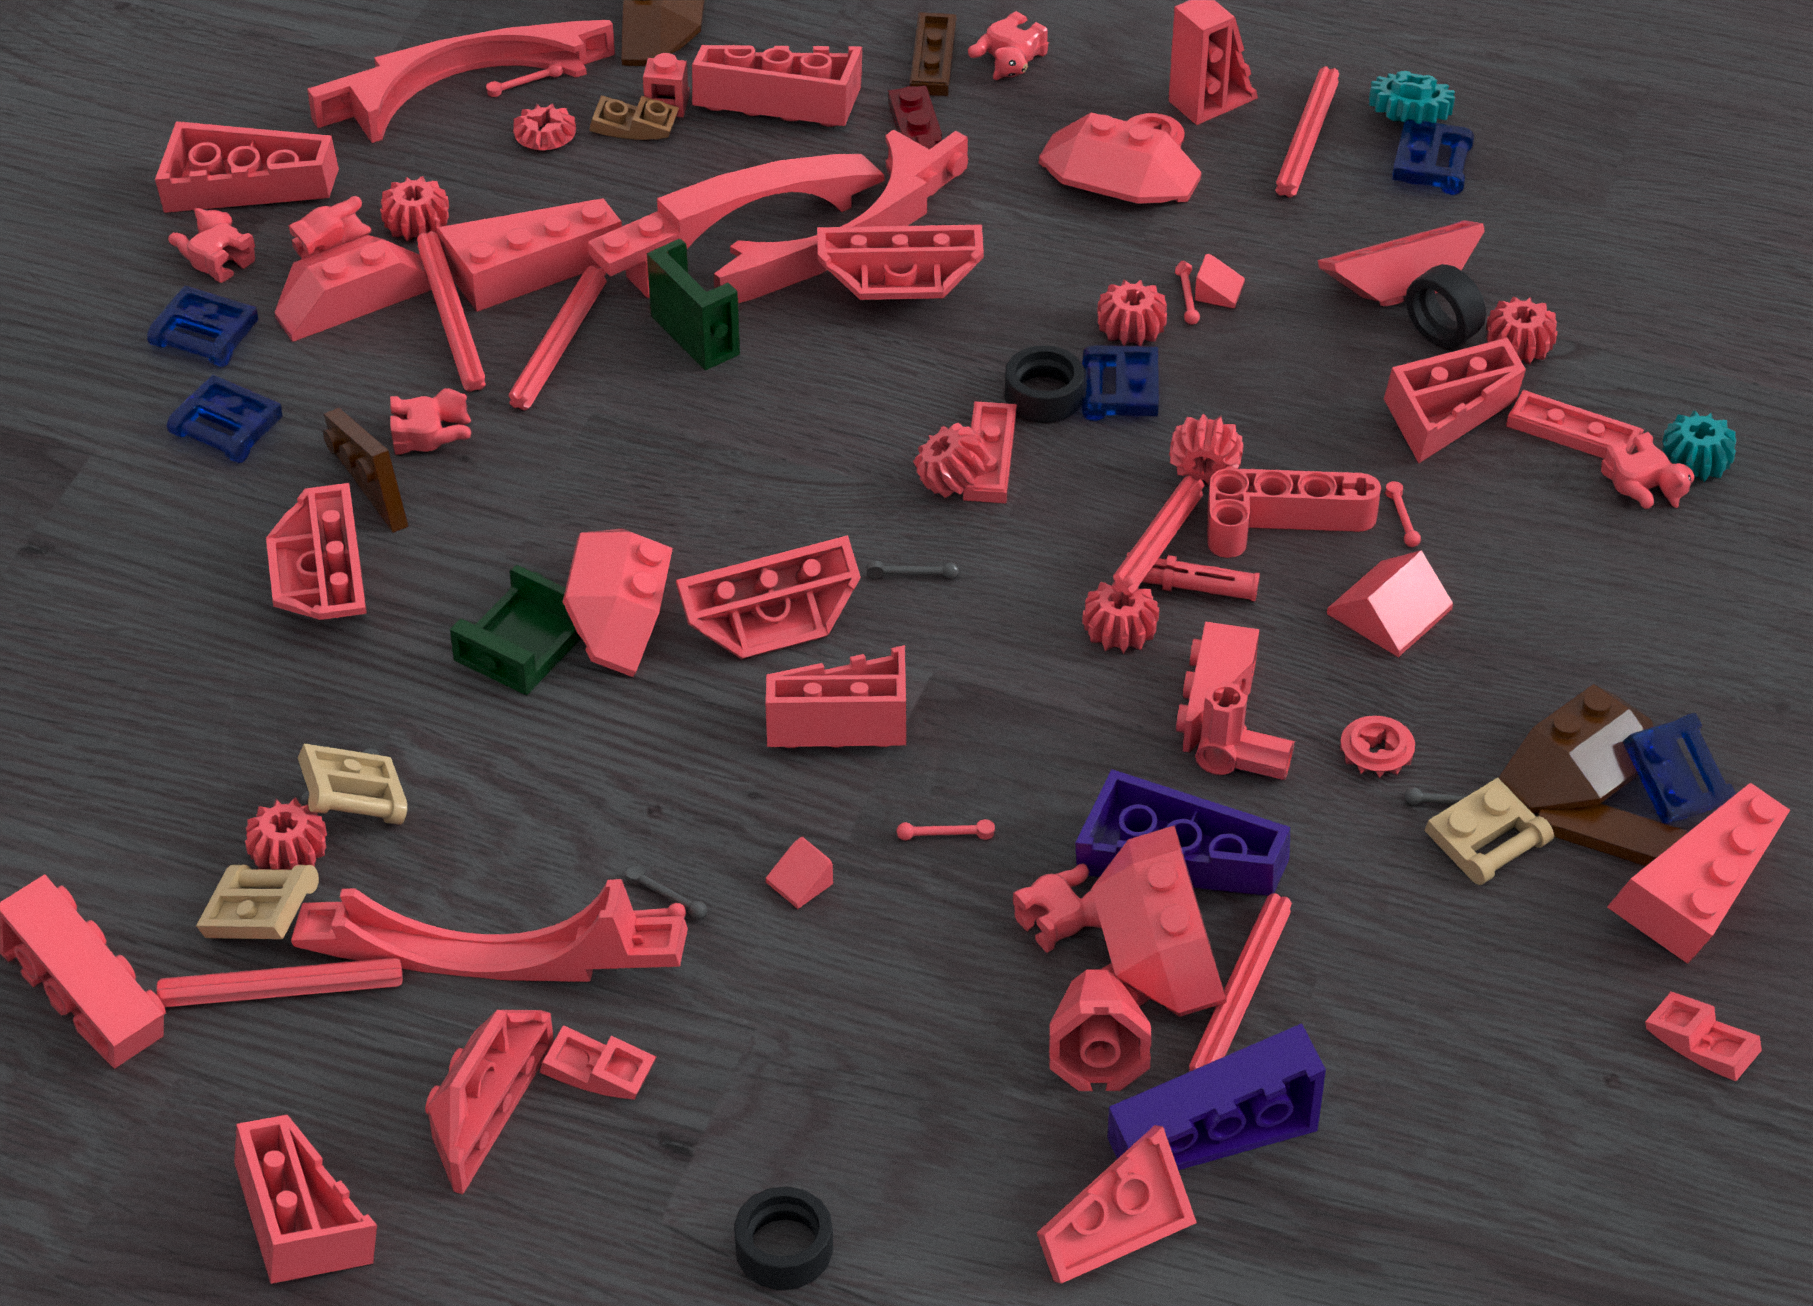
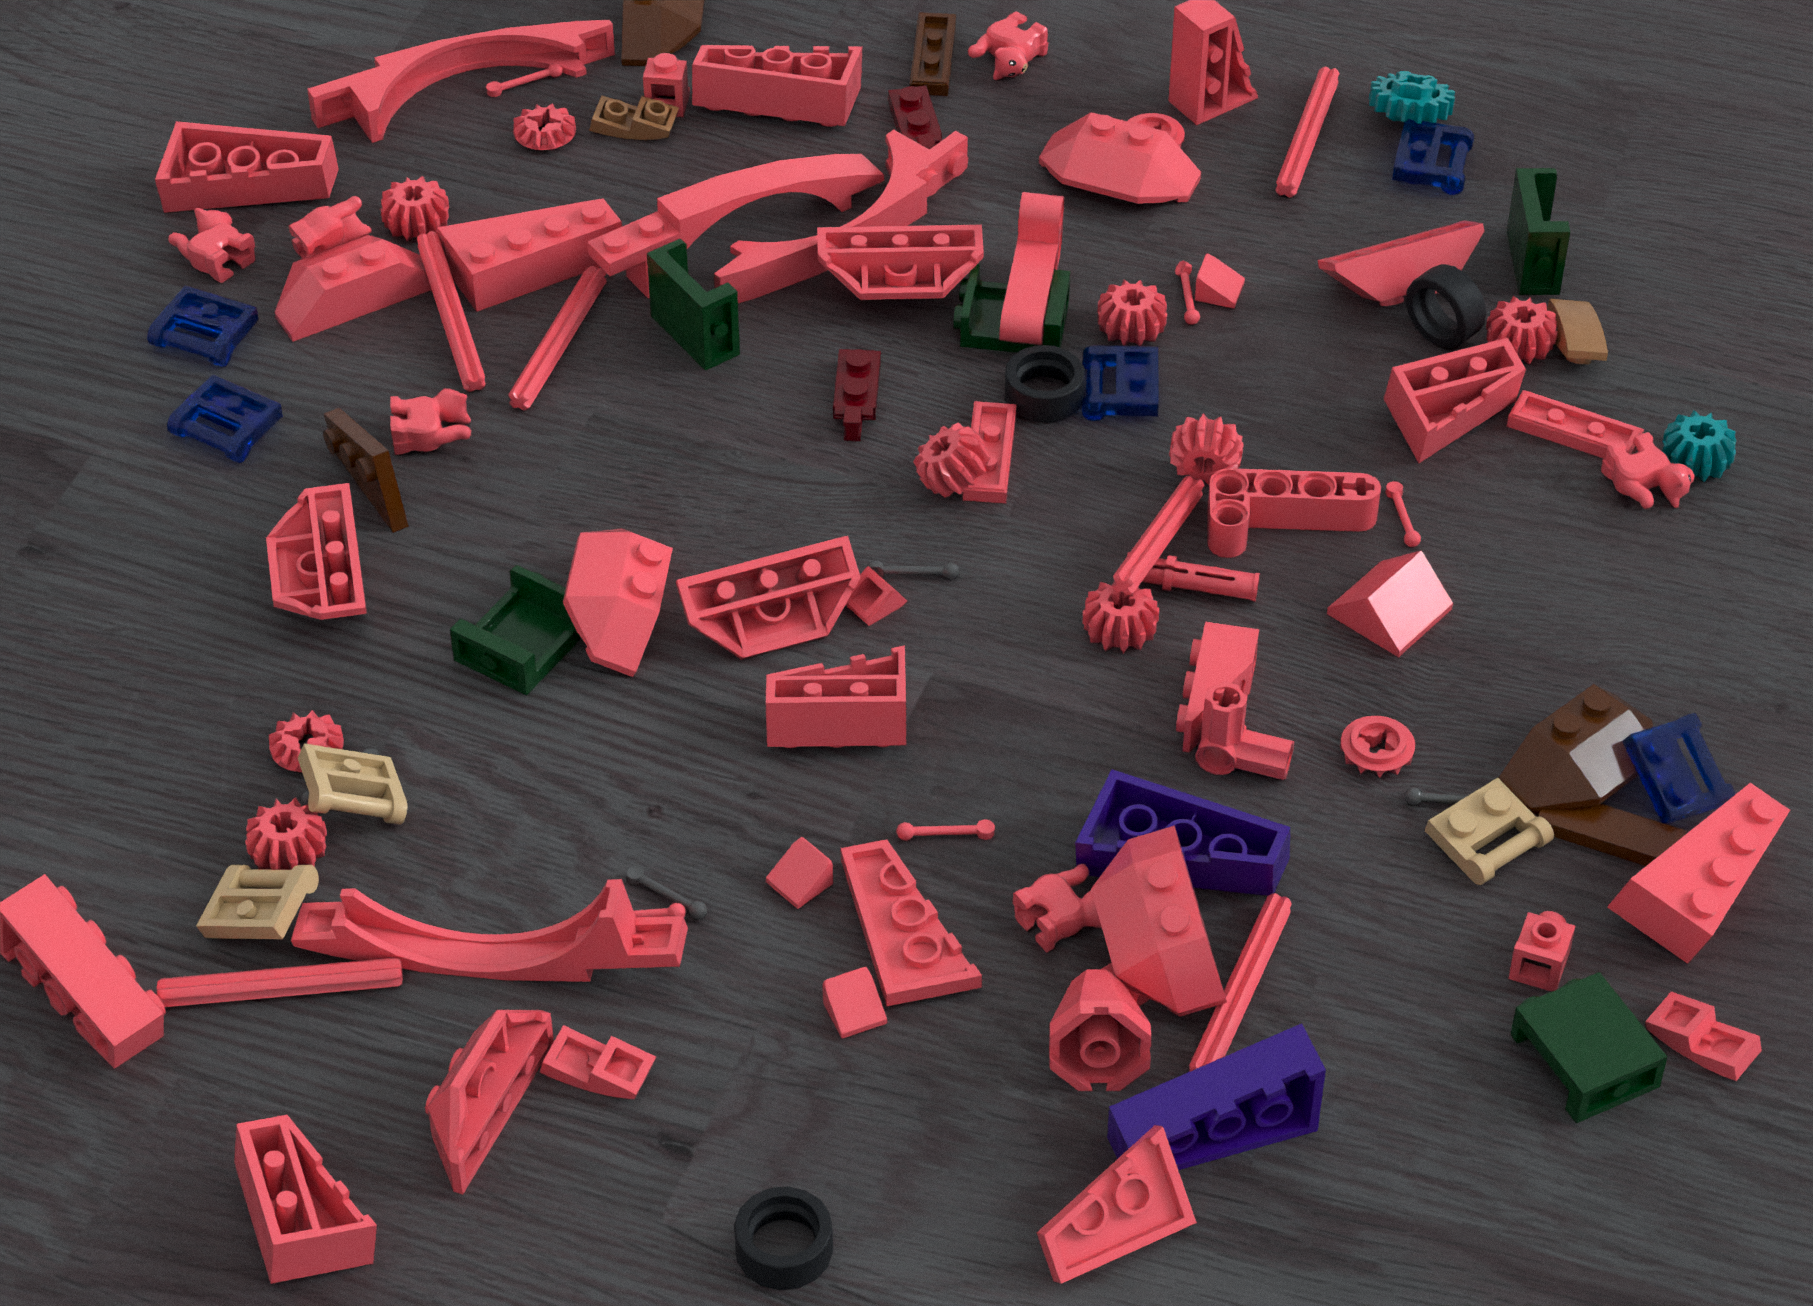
none -> coral gear [269,710,344,772]
none -> coral slope [822,967,887,1039]
none -> dark red hinge [833,349,881,441]
none -> coral wing [841,839,982,1006]
none -> coral slope [846,566,907,626]
none -> dark green panel [953,264,1071,353]
none -> coral beam [999,192,1064,345]
none -> dark green panel [1507,168,1571,295]
none -> coral brick [1508,911,1576,992]
none -> dark green panel [1511,972,1667,1124]
none -> medium nougat slope [1547,299,1608,364]

